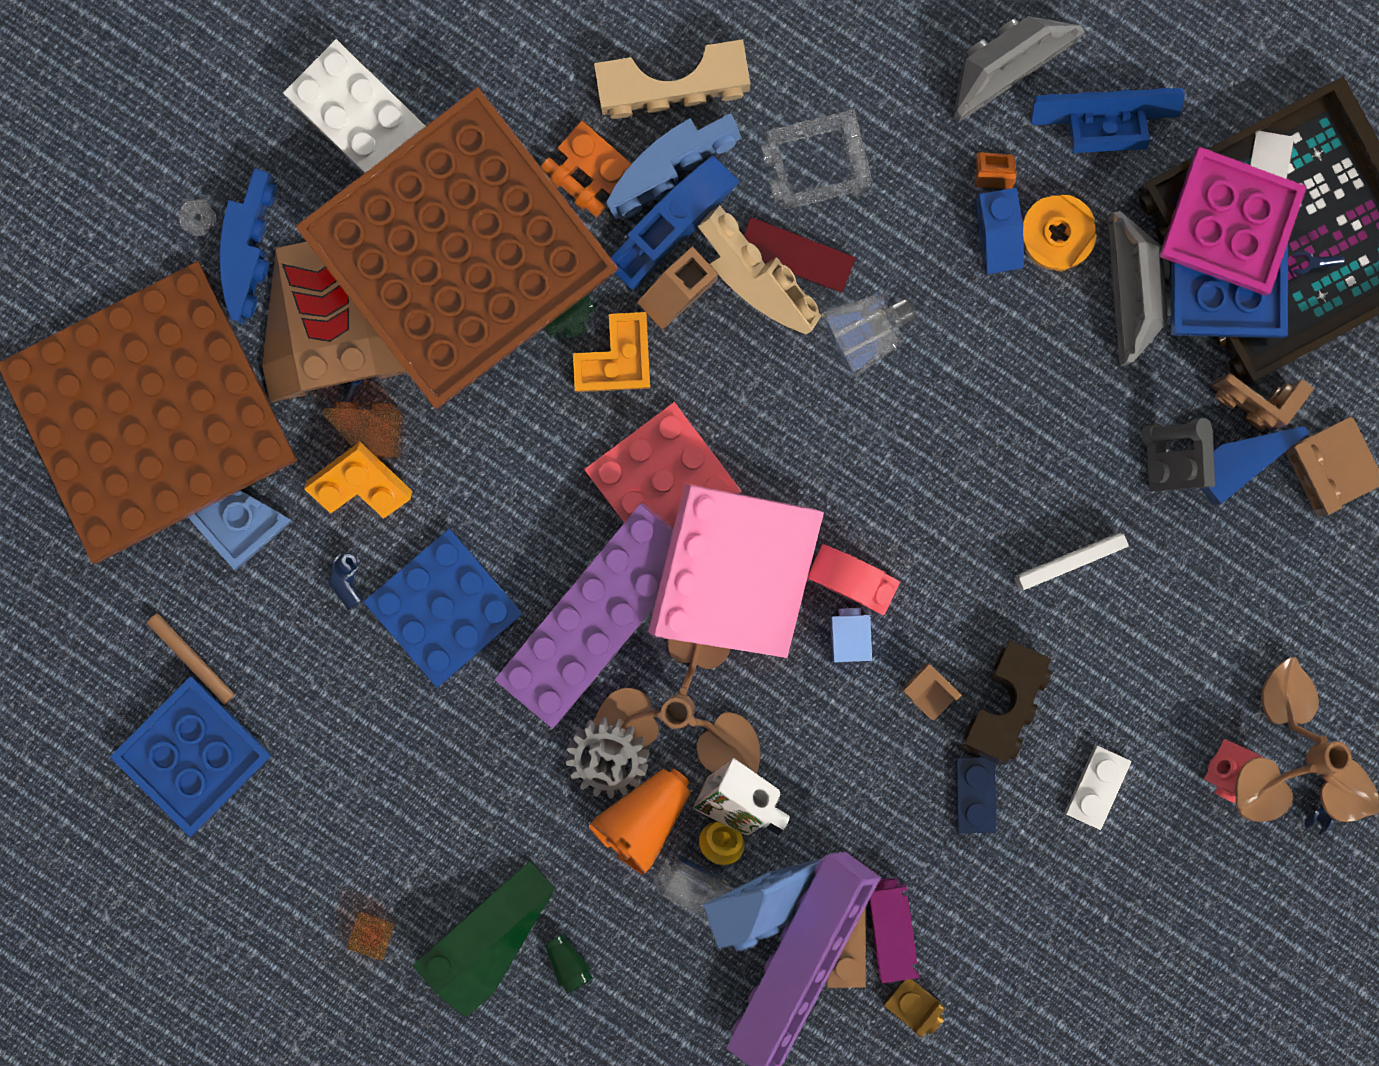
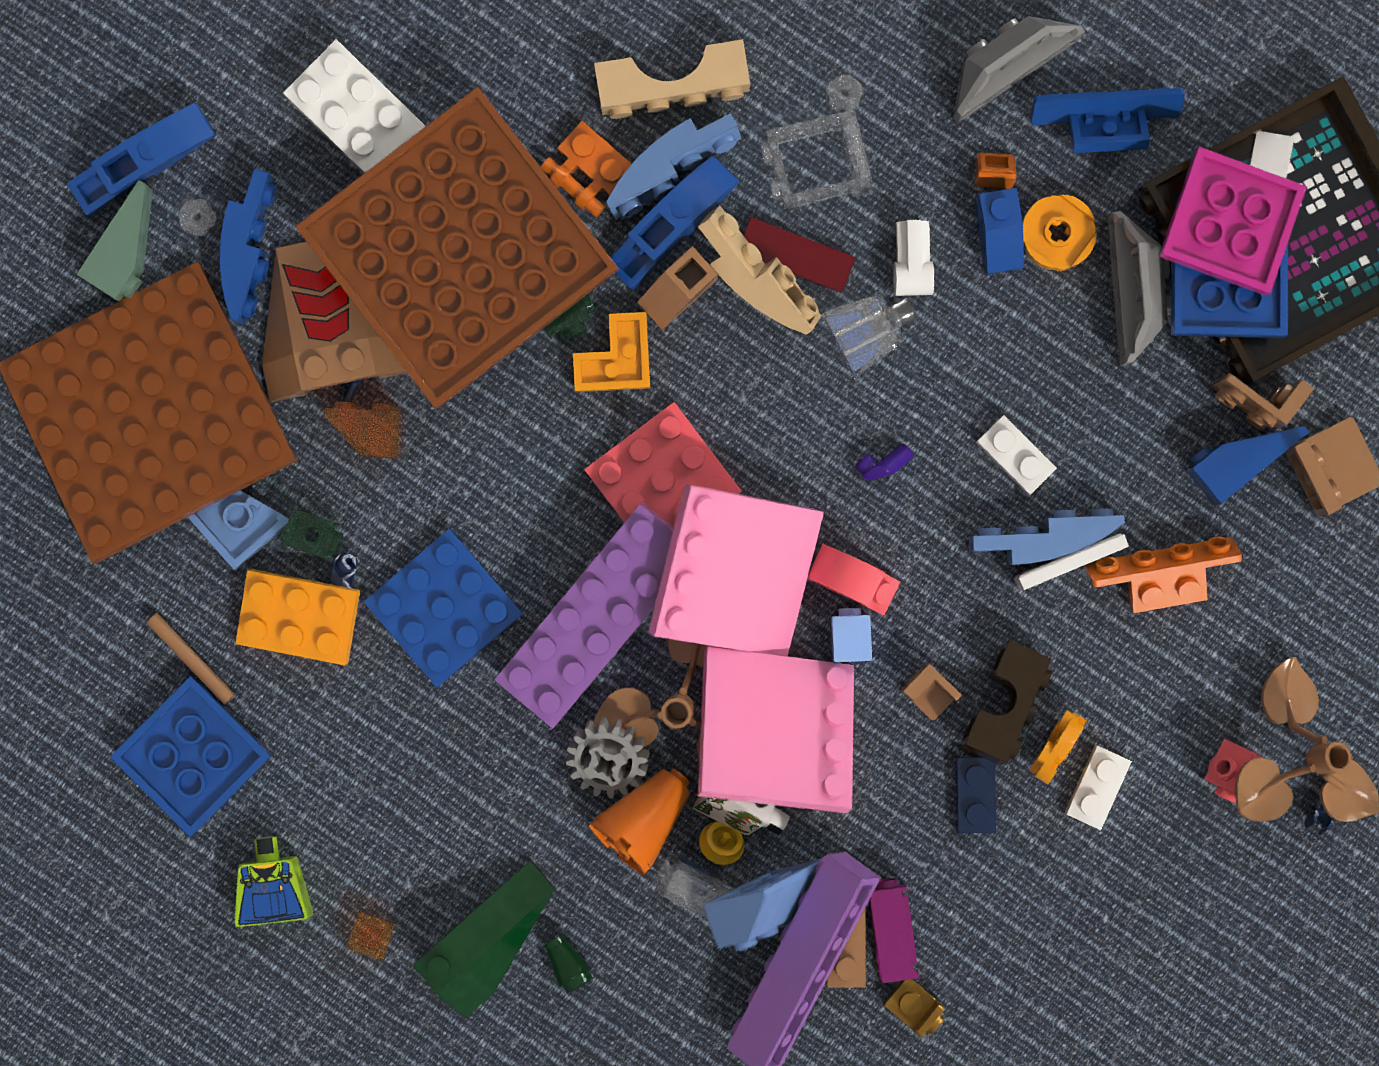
light orange plate [304,442,413,519] -> none
dark grey plate [1141,418,1215,492] -> none
dark blue hand [1291,251,1344,276] -> none
none -> blue slope [66,103,217,216]
none -> sand green slope [77,180,153,302]
none -> torso [235,836,313,927]
none -> light orange plate [236,569,360,666]
none -> clear green brick [281,508,343,560]
none -> bright pink plate [698,647,854,813]
none -> clear plate [826,74,864,111]
none -> dark purple arm [856,443,913,481]
none -> white piece [893,220,934,296]
none -> medium blue slope [969,509,1125,566]
none -> white plate [976,415,1057,495]
none -> light orange plate [1029,710,1087,785]
none -> orange bracket [1085,537,1242,613]

